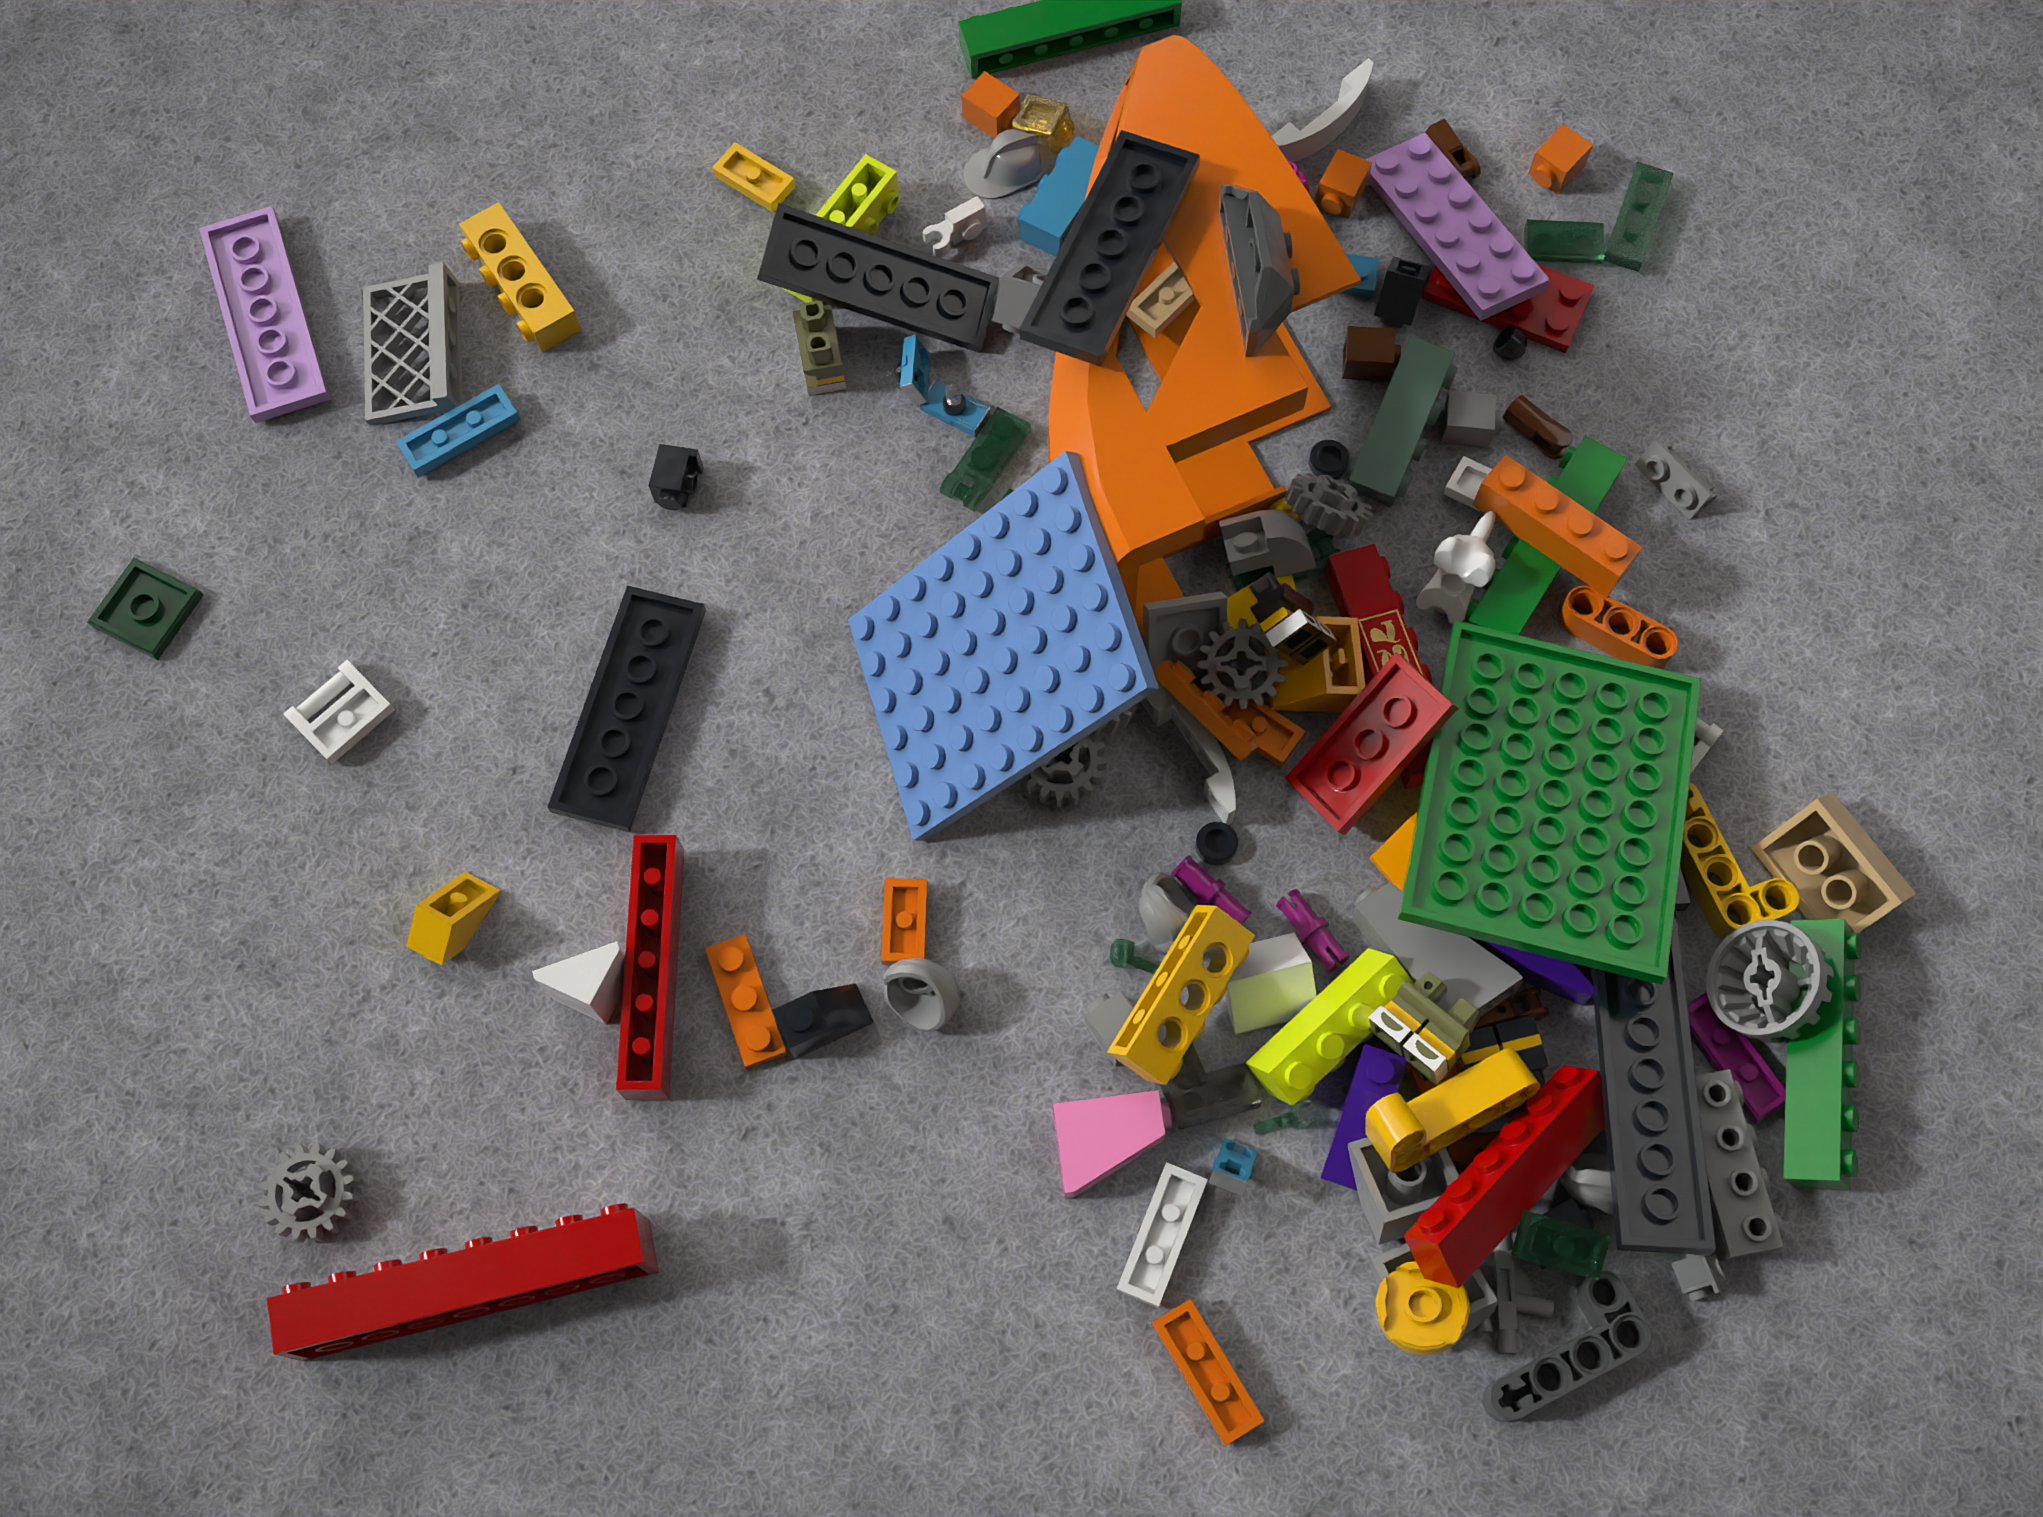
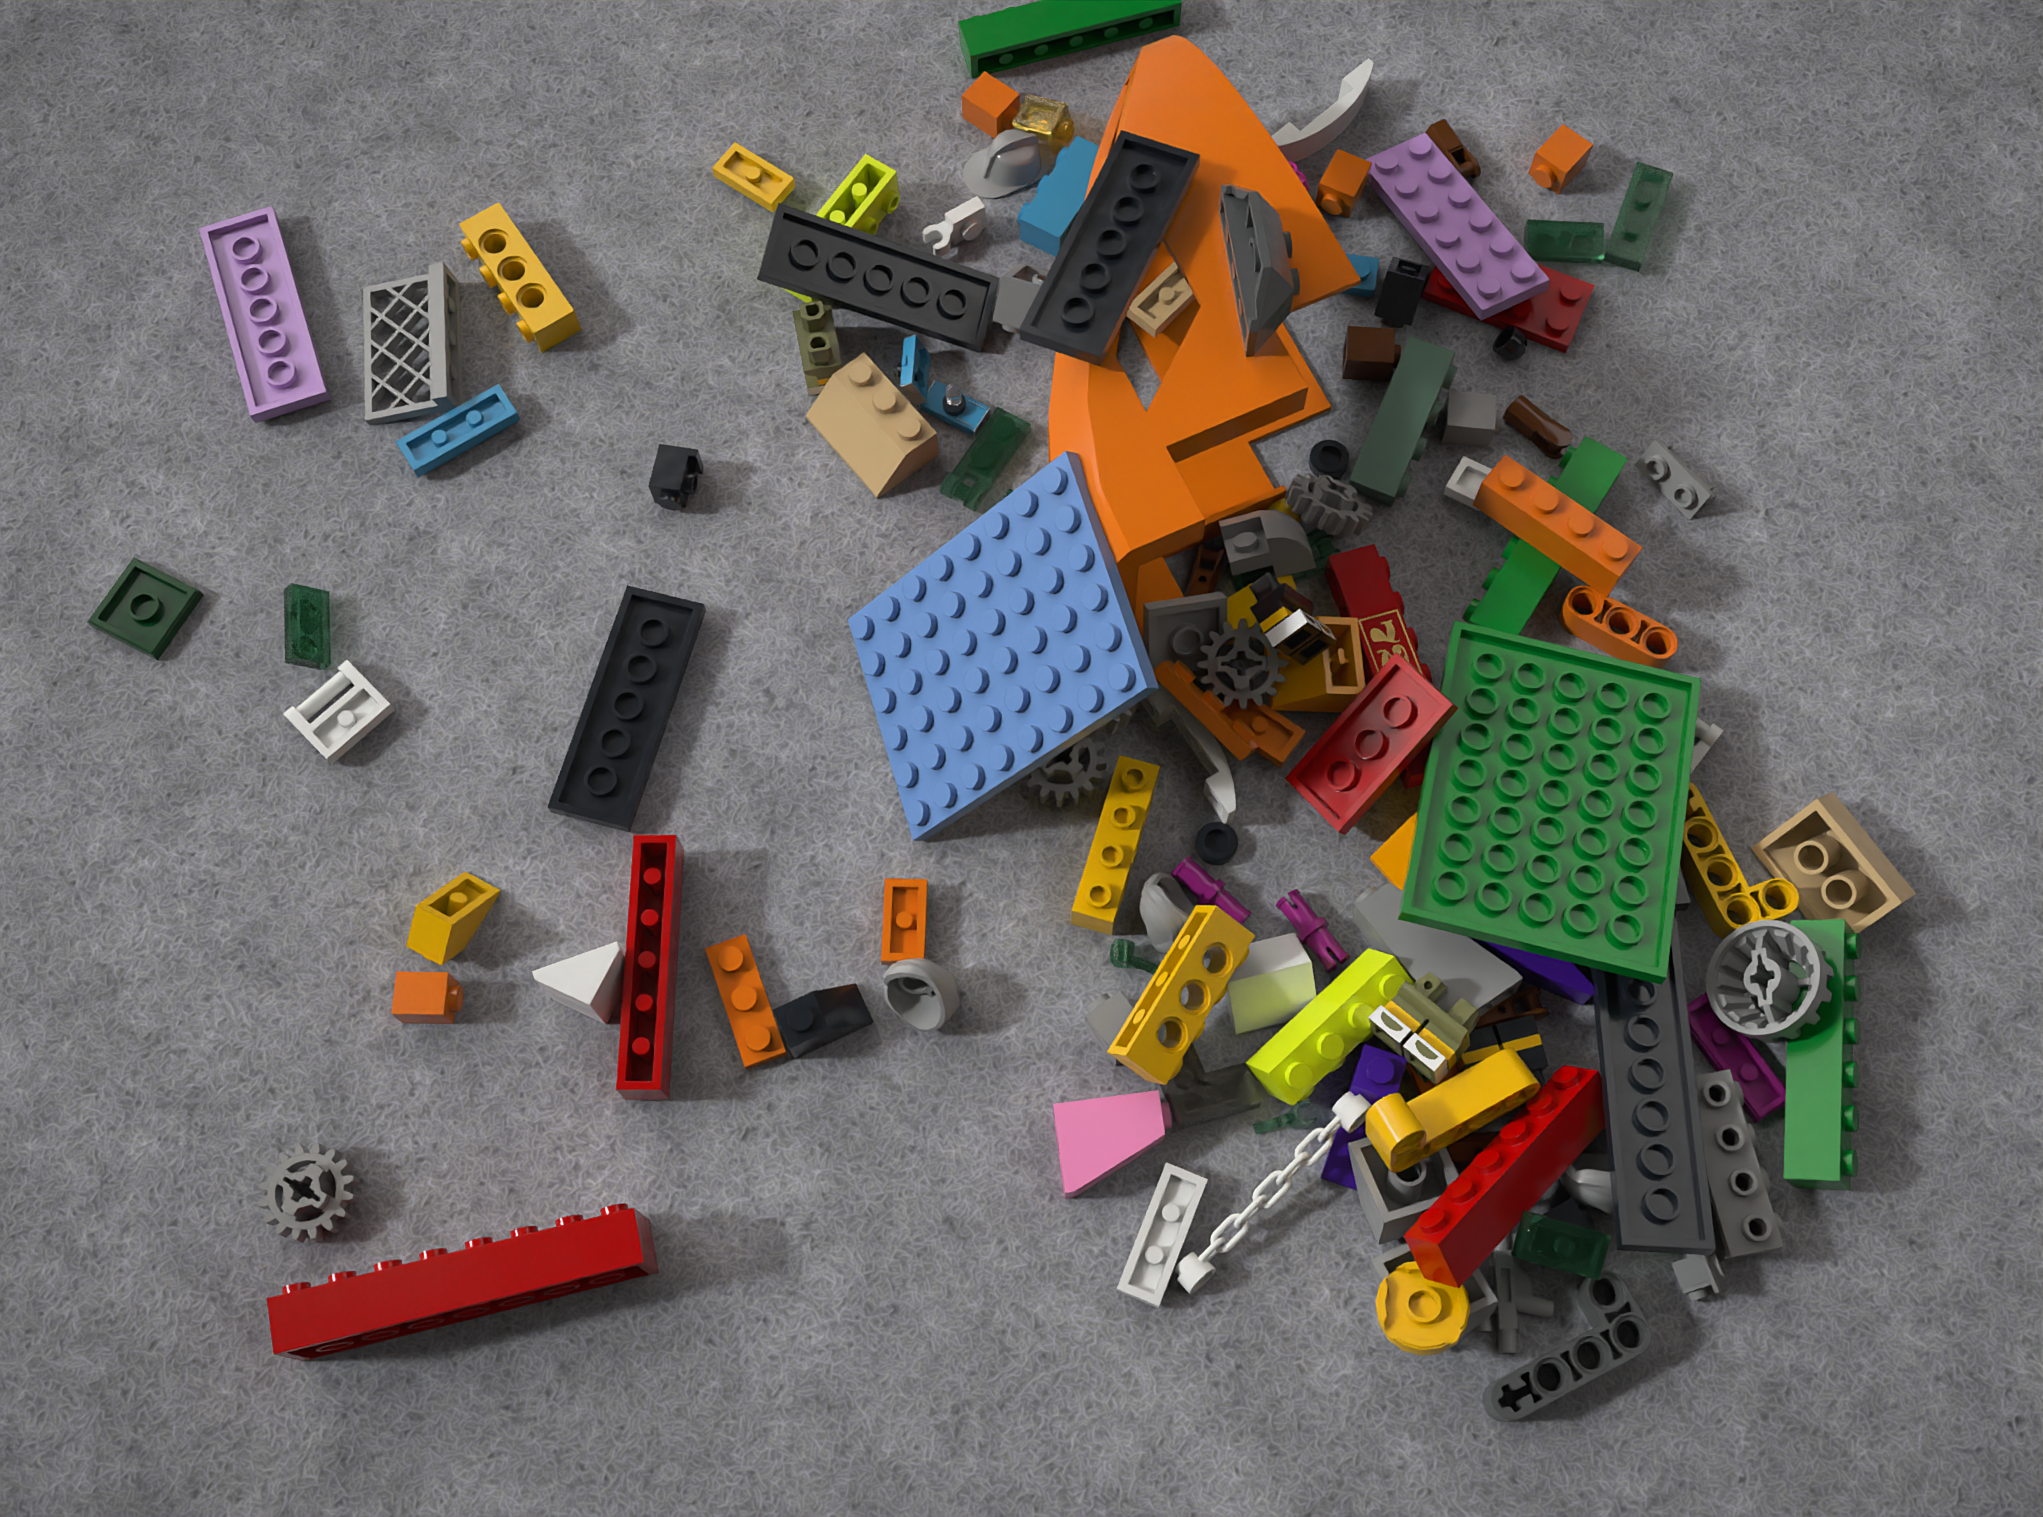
orange plate [1151,1298,1265,1447] -> none
piece [1209,1137,1258,1210] -> none
white animal [1416,511,1496,625] -> none
none -> clear green plate [284,583,331,670]
none -> orange brick [391,971,464,1024]
none -> tan slope [806,352,939,499]
none -> yellow brick [1071,755,1160,936]
none -> white piece [1174,1091,1372,1294]
none -> reddish brown bar [1184,542,1226,597]

